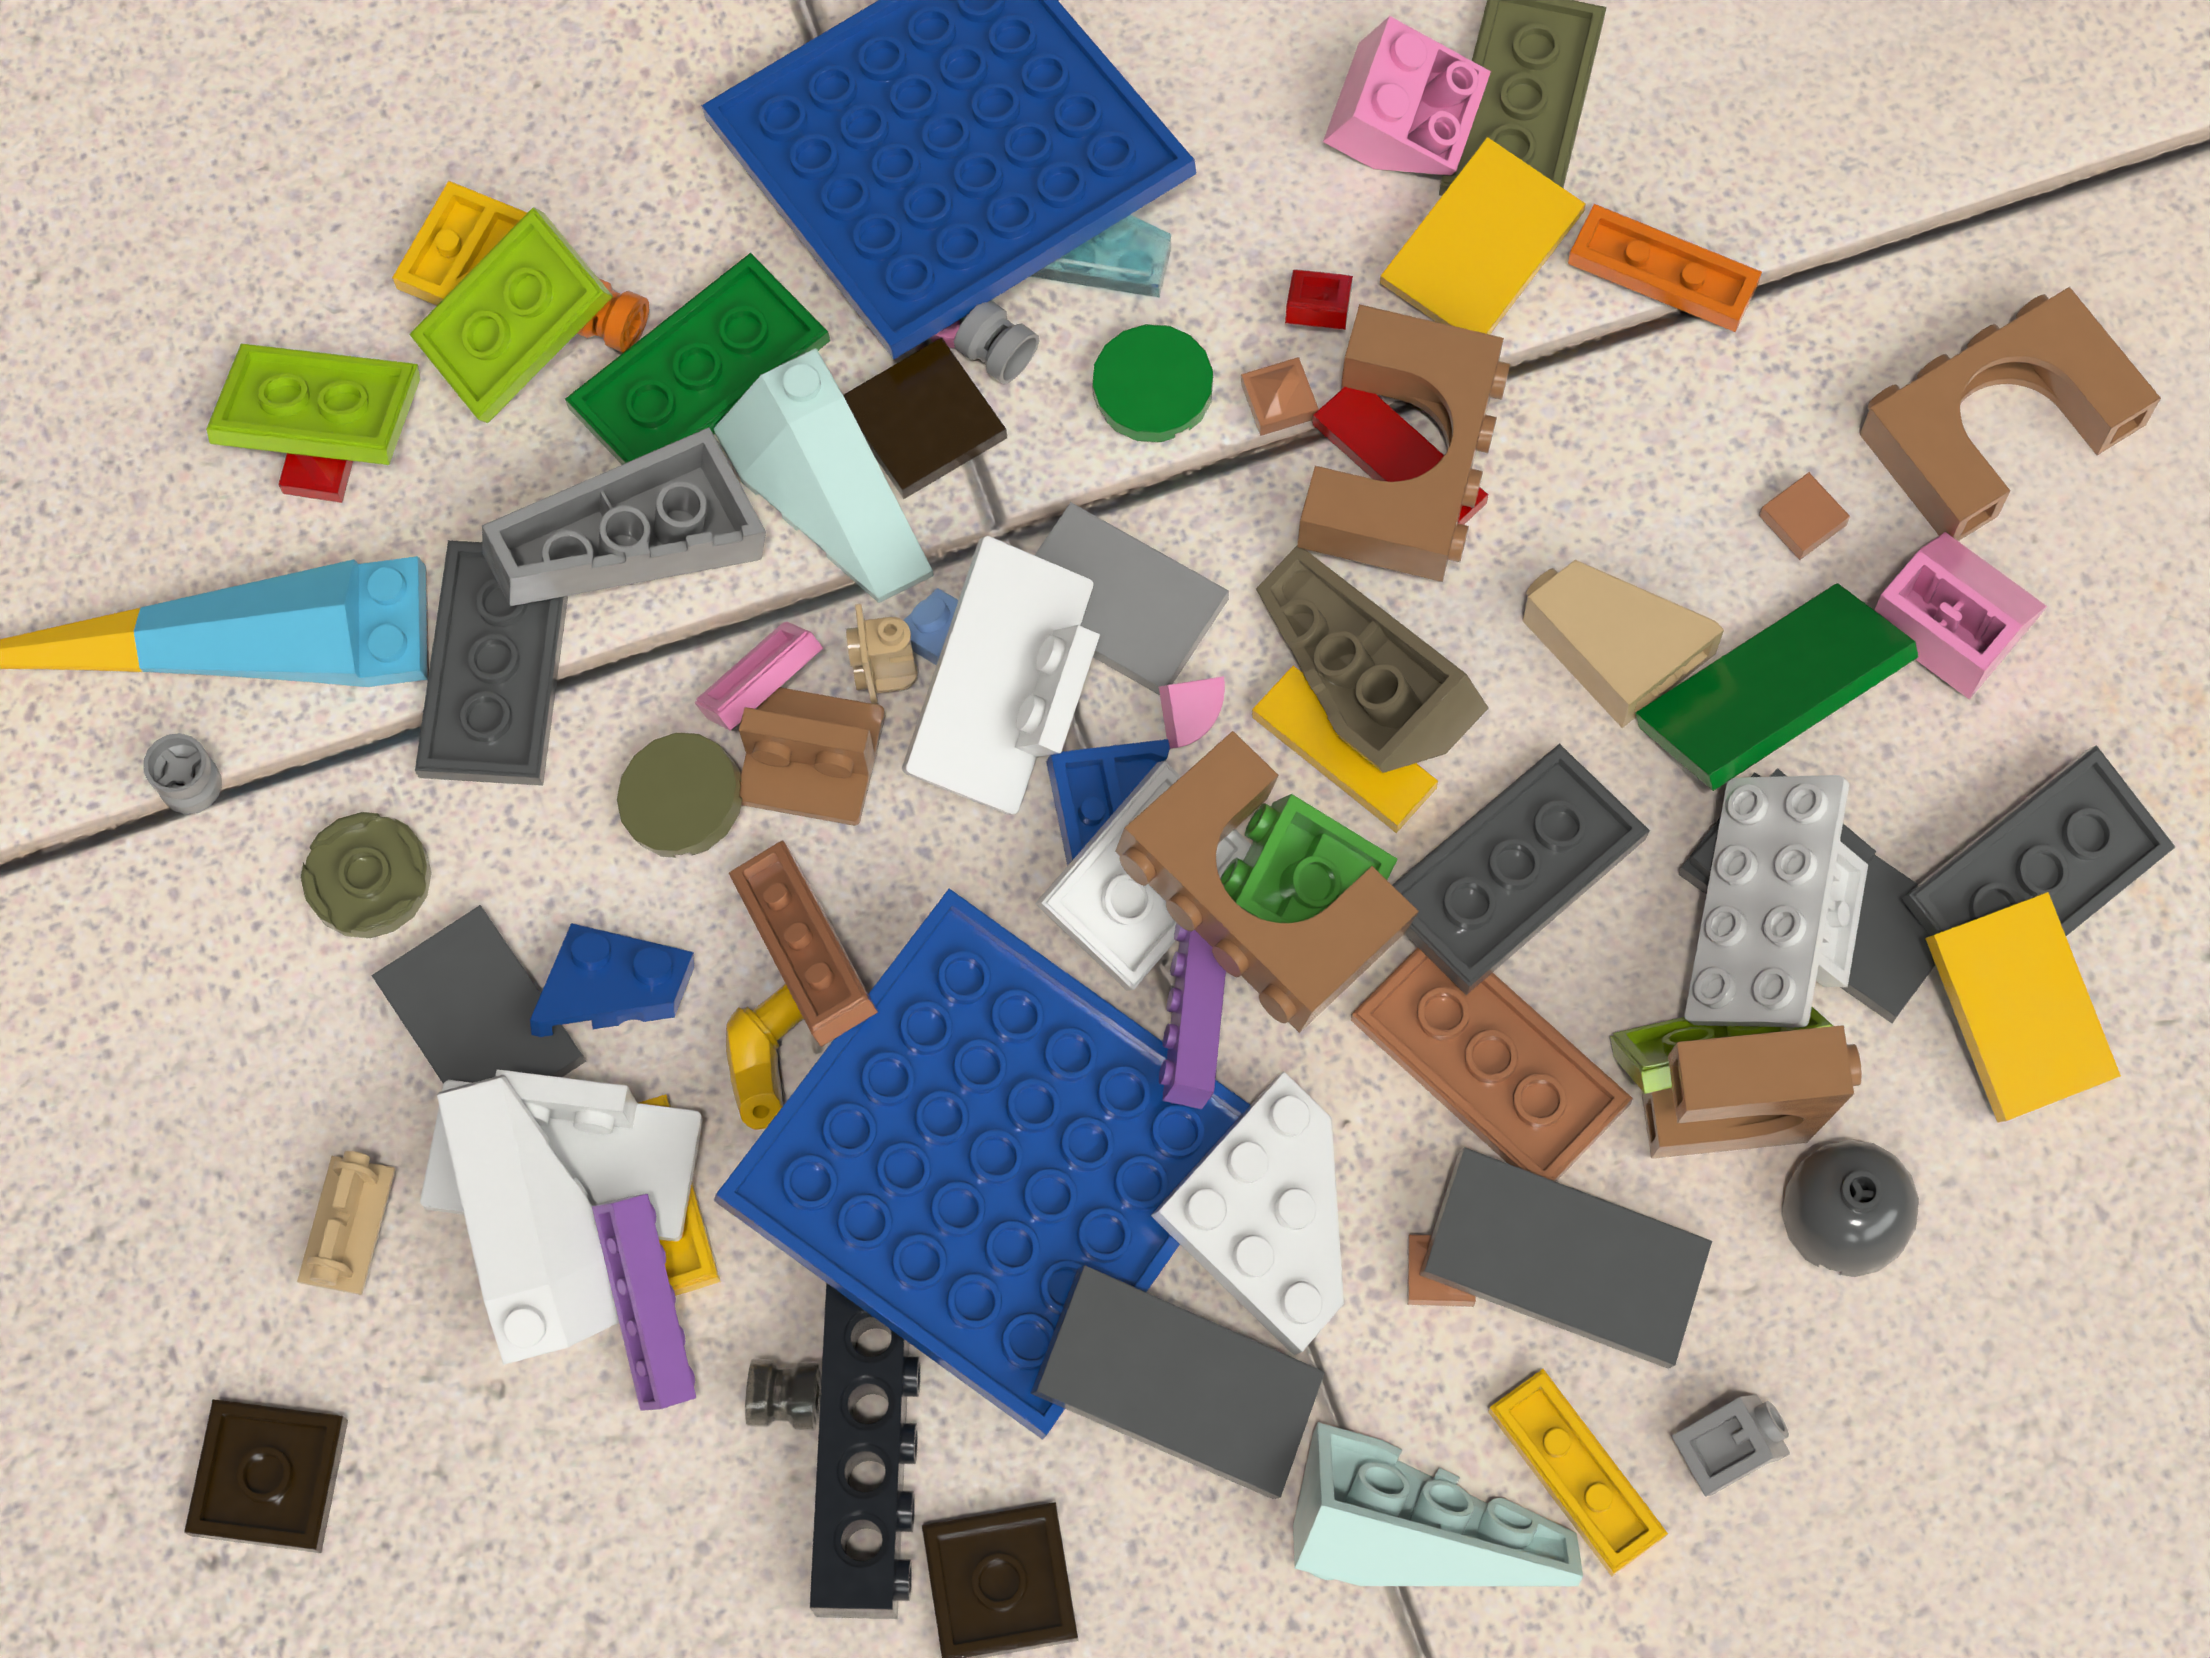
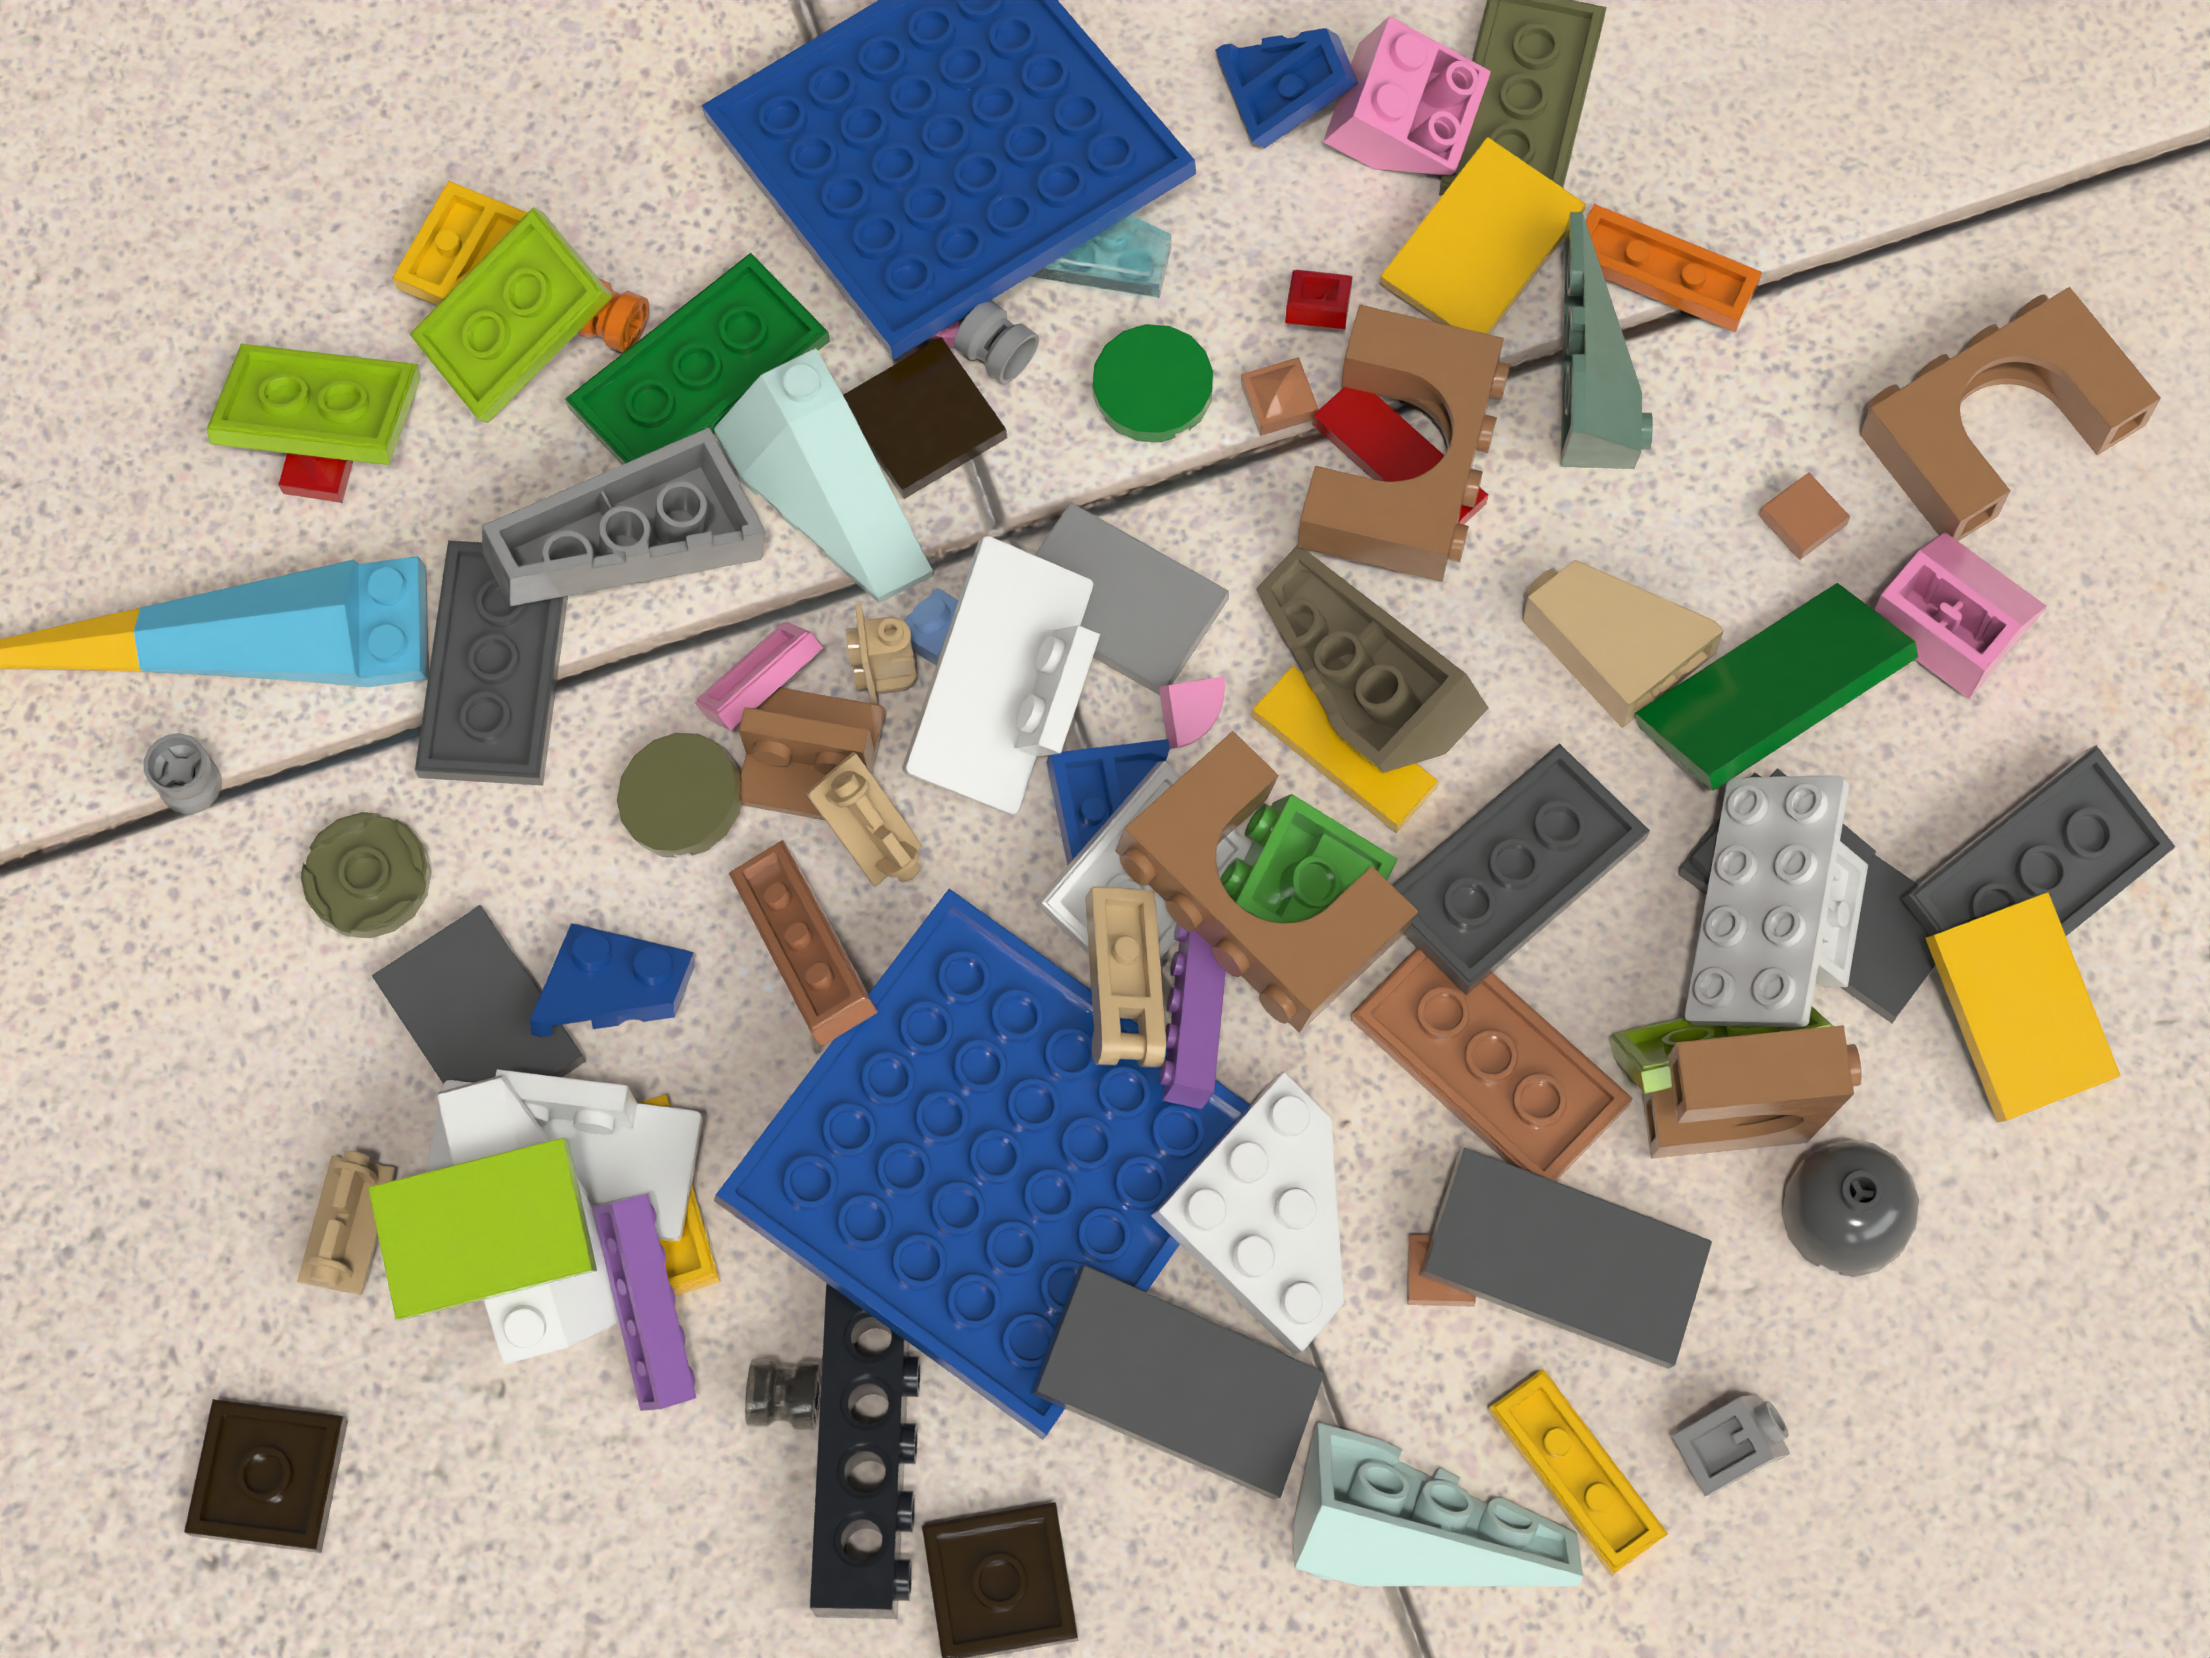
yellow arm [726,984,804,1130] -> none
none -> lime tile [368,1138,597,1320]
none -> tan hinge [805,752,923,887]
none -> tan plate [1085,887,1166,1068]
none -> blue wing [1215,28,1359,149]
none -> sand green wedge [1561,212,1653,469]

